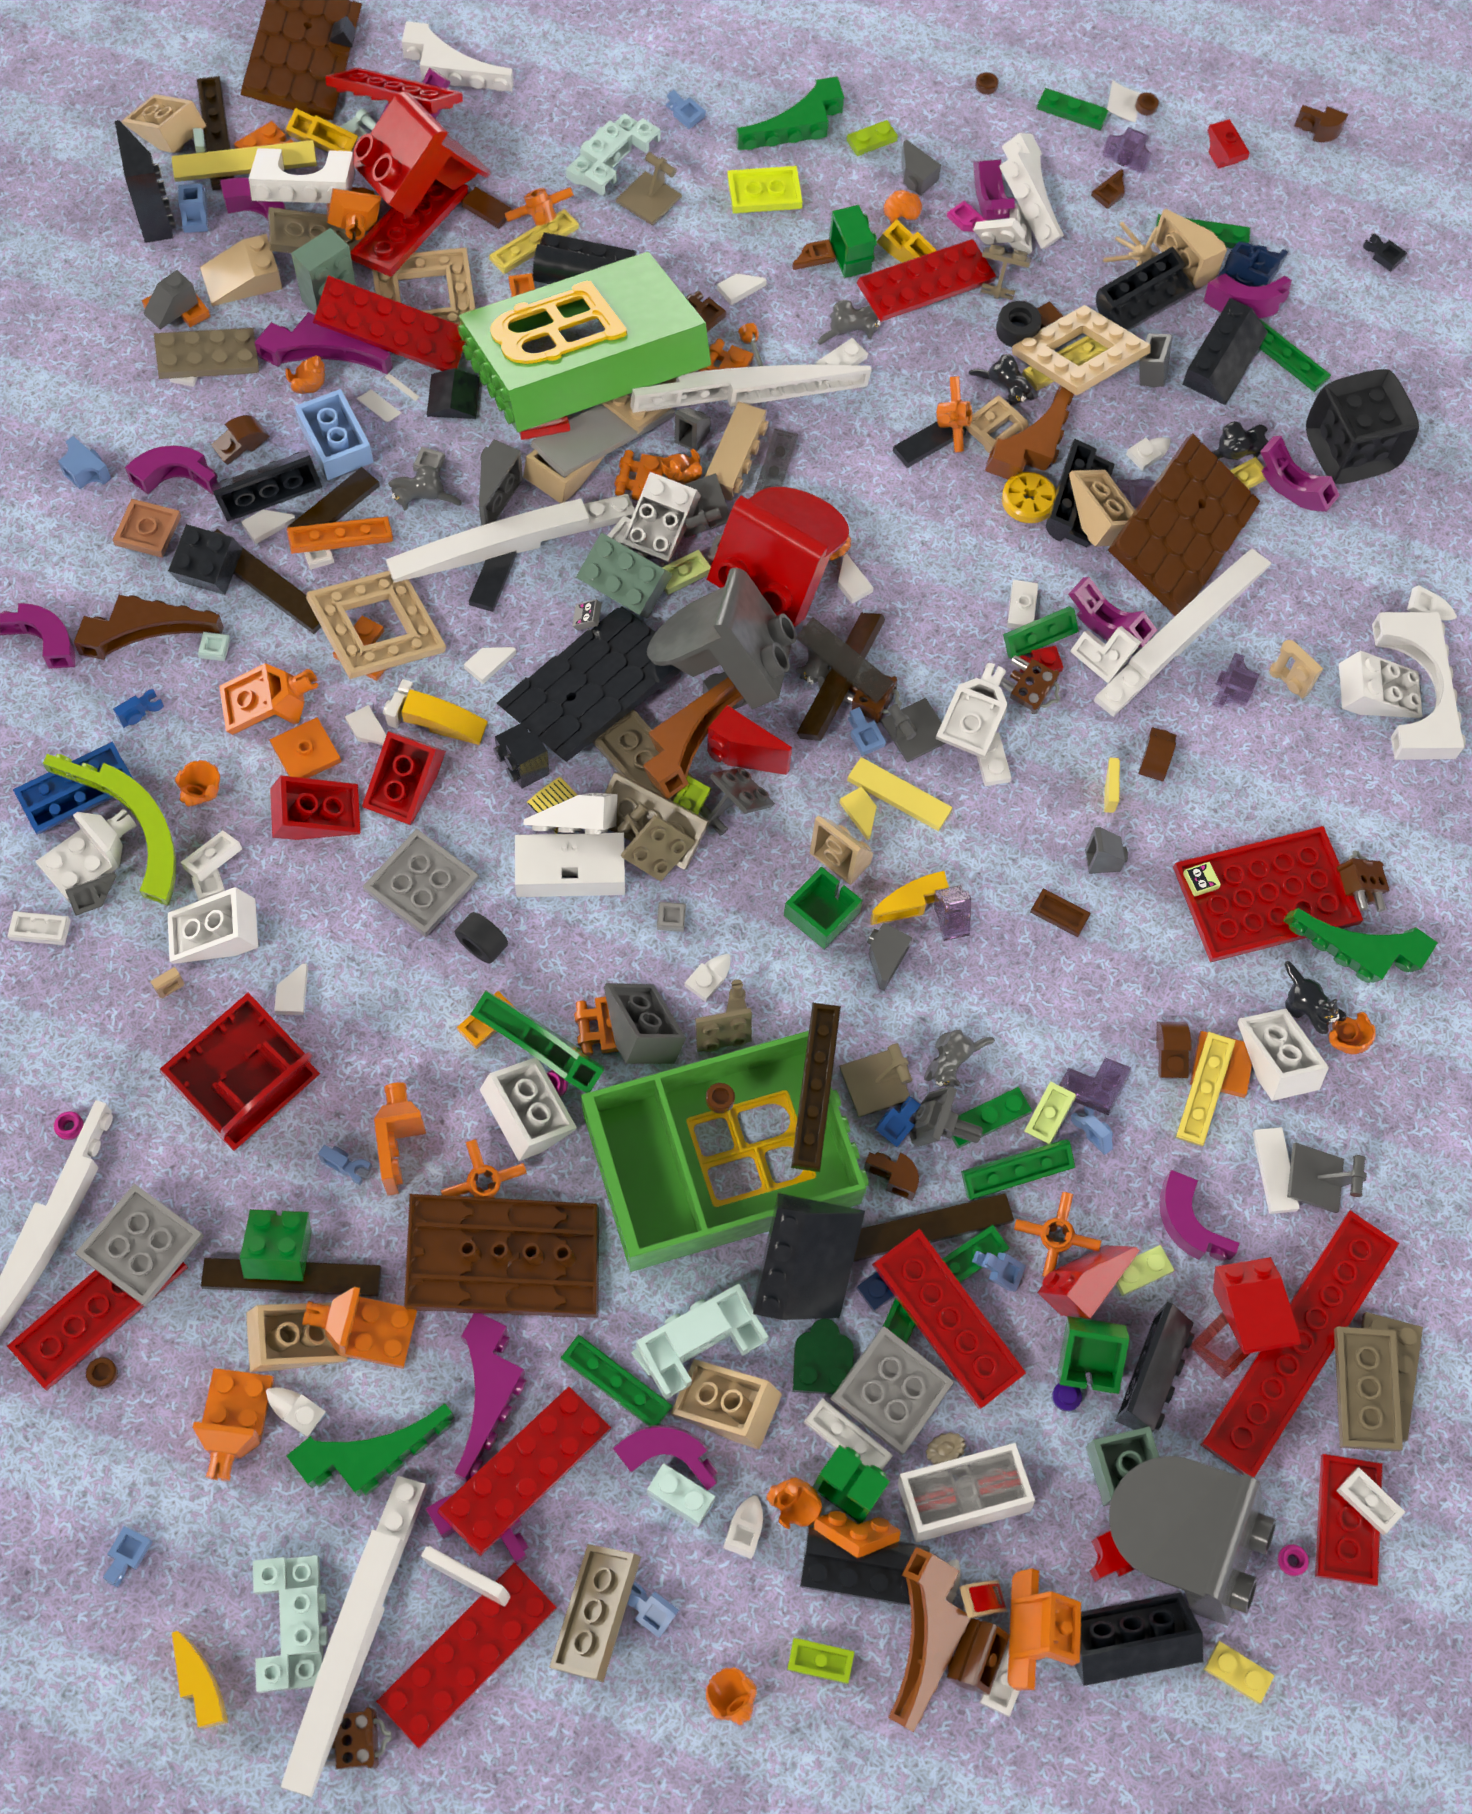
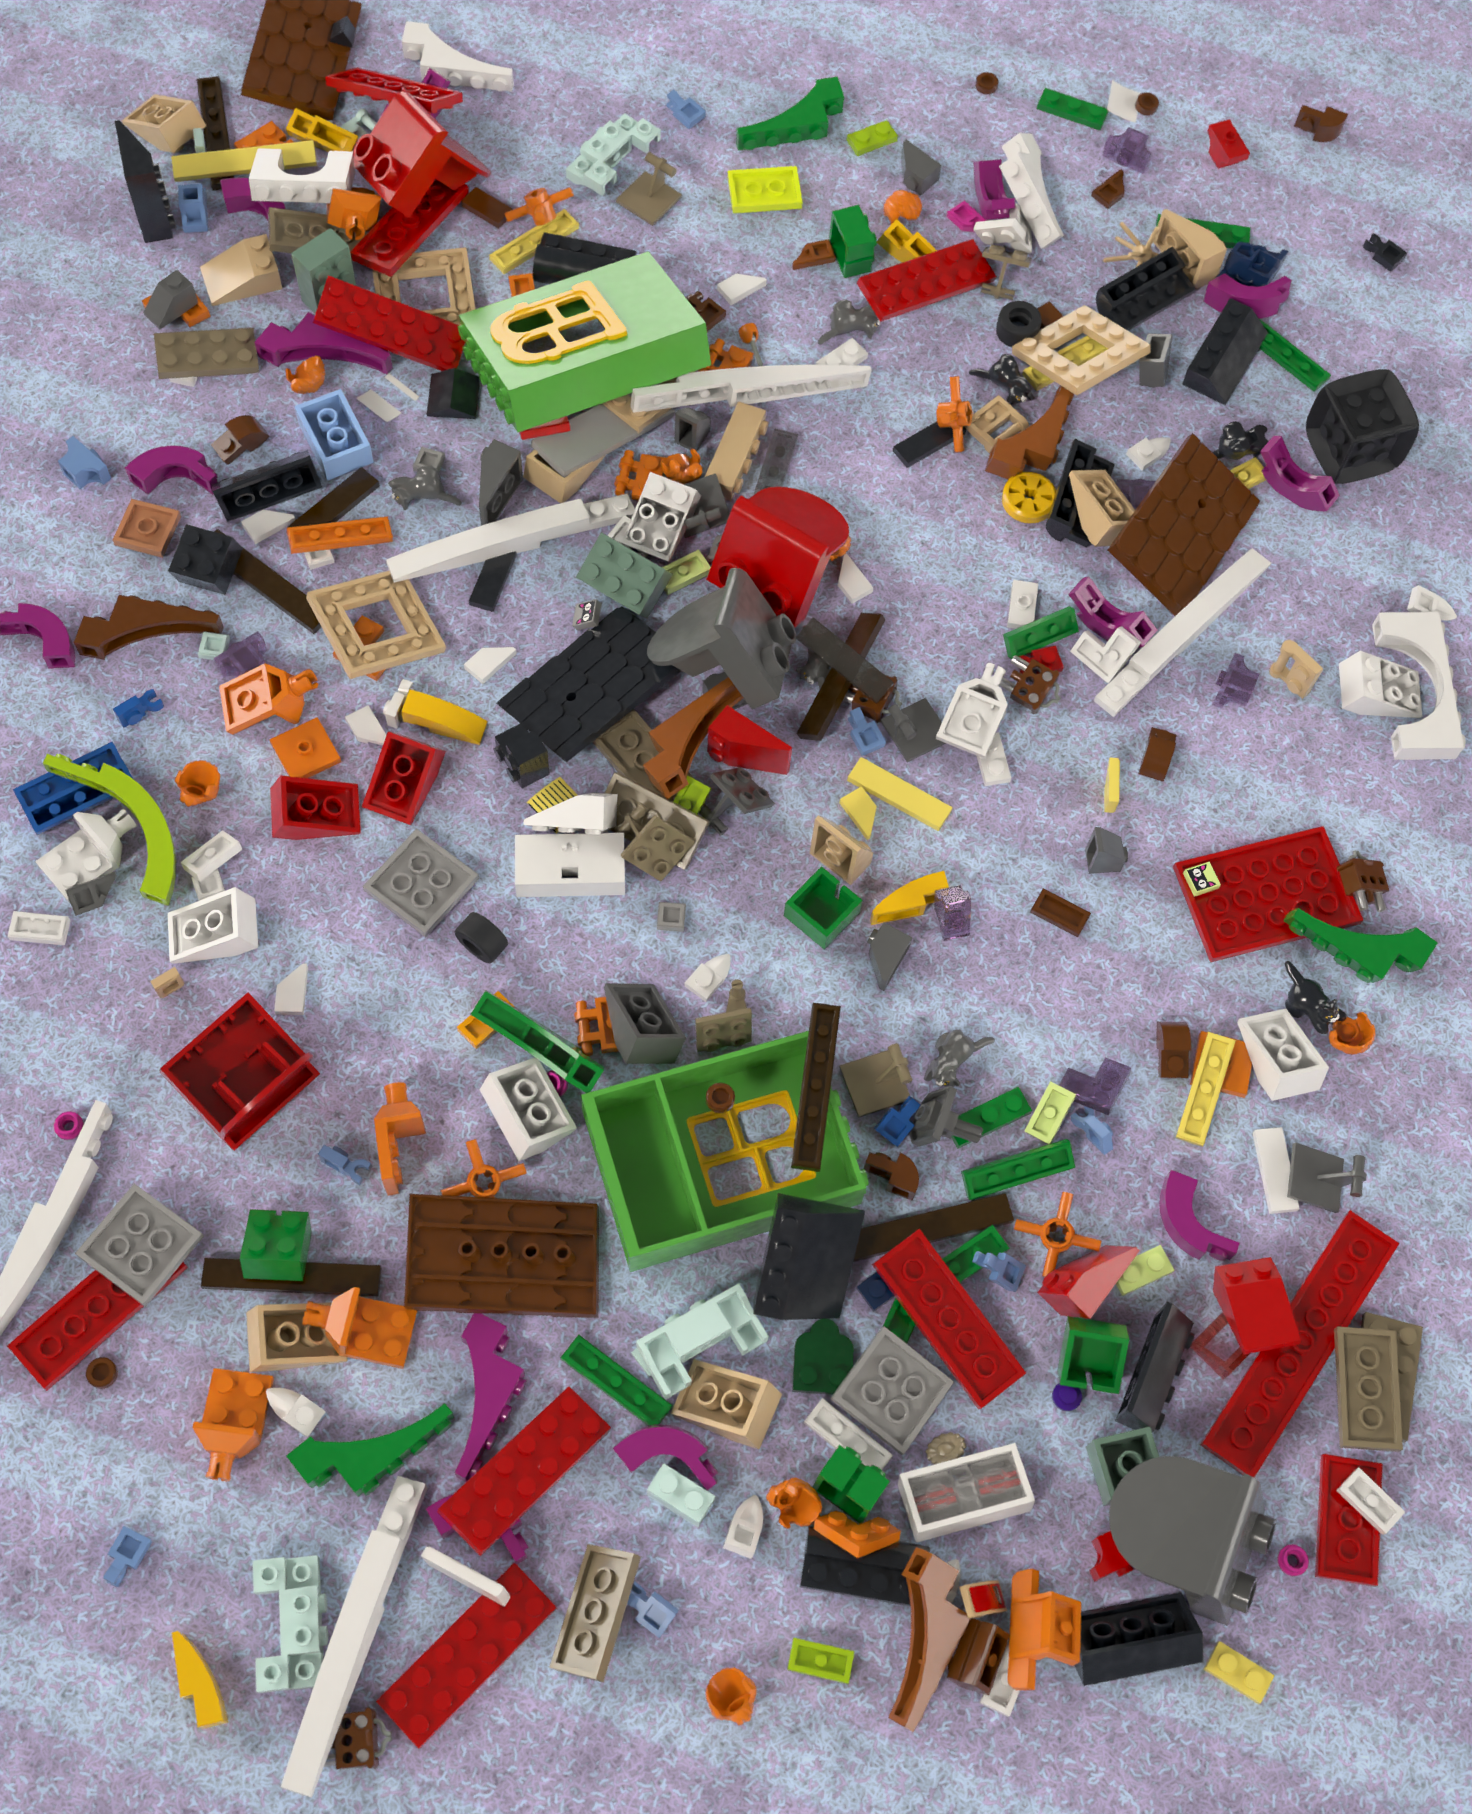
none -> clear purple brick [213,631,267,678]

